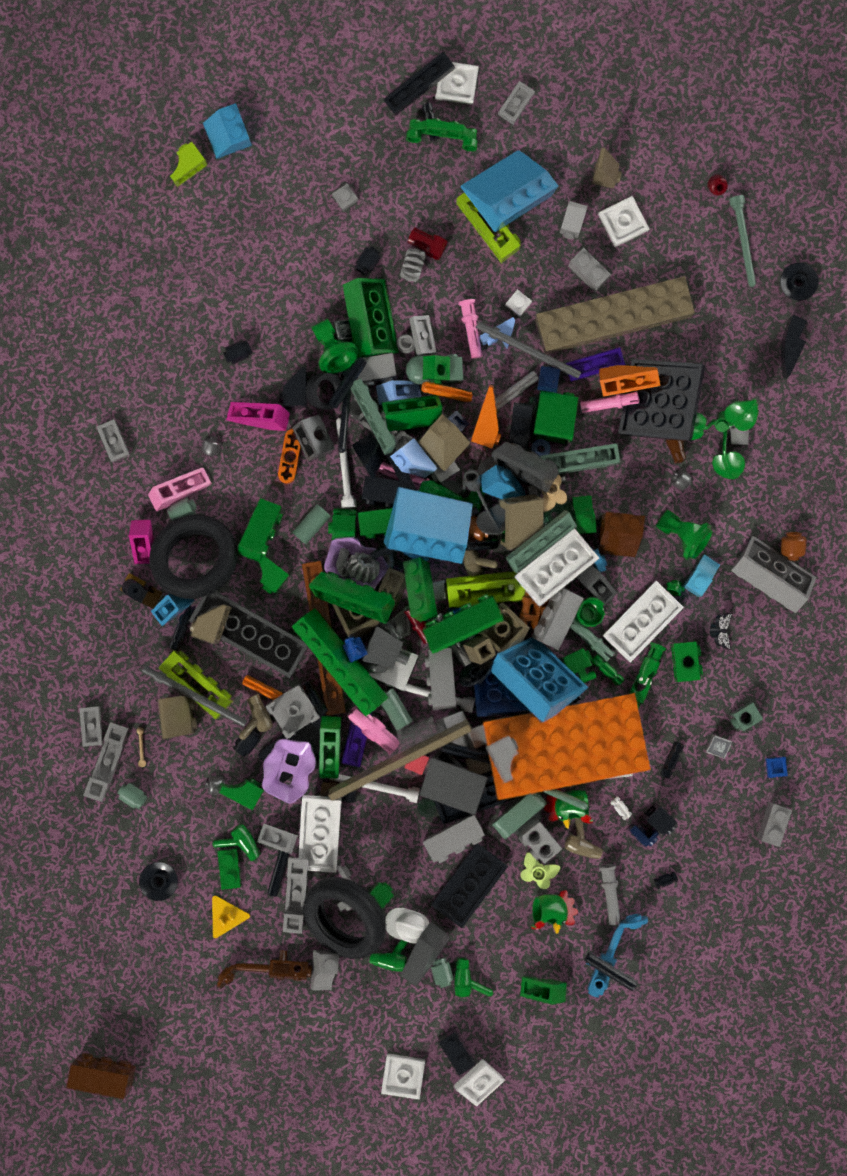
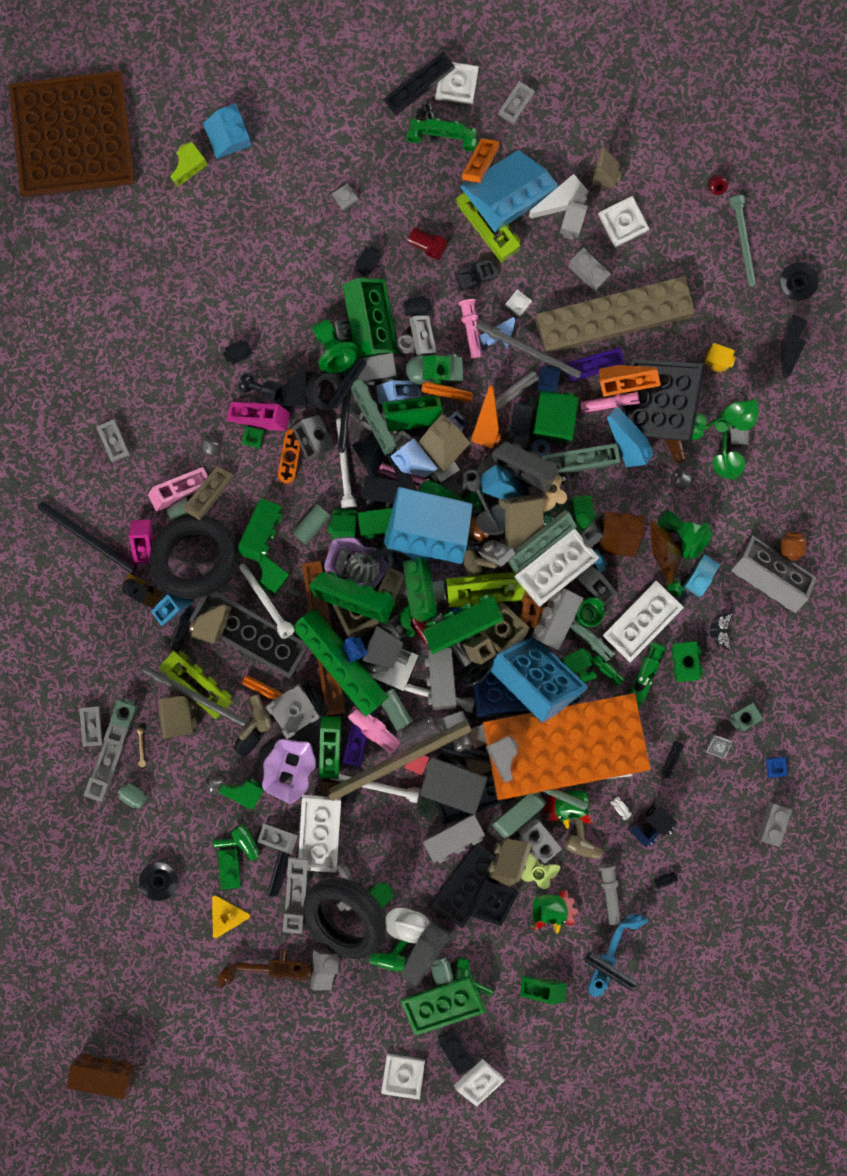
light grey gear [400,248,425,282] -> none
none -> reddish brown plate [8,71,135,197]
none -> black piece [38,501,137,574]
none -> sand green brick [110,698,139,729]
none -> dark tan plate [184,466,233,520]
none -> black piece [238,373,286,404]
none -> white piece [239,563,295,638]
none -> green tile [242,426,265,449]
none -> green piece [399,606,415,637]
none -> green tile [400,975,486,1036]
none -> black brick [403,295,432,317]
none -> flat silver piece [451,734,473,752]
none -> black slope [454,259,499,291]
none -> orange plate [462,138,499,183]
none -> black plate [468,879,519,926]
none -> light grey plate [478,539,515,567]
none -> dark tan slope [488,839,532,886]
none -> white slope [529,174,588,218]
none -> dark grey plate [581,521,603,548]
none -> dark azure slope [607,407,654,467]
none -> reddish brown wedge [650,520,683,585]
none -> yellow brick [704,343,736,372]

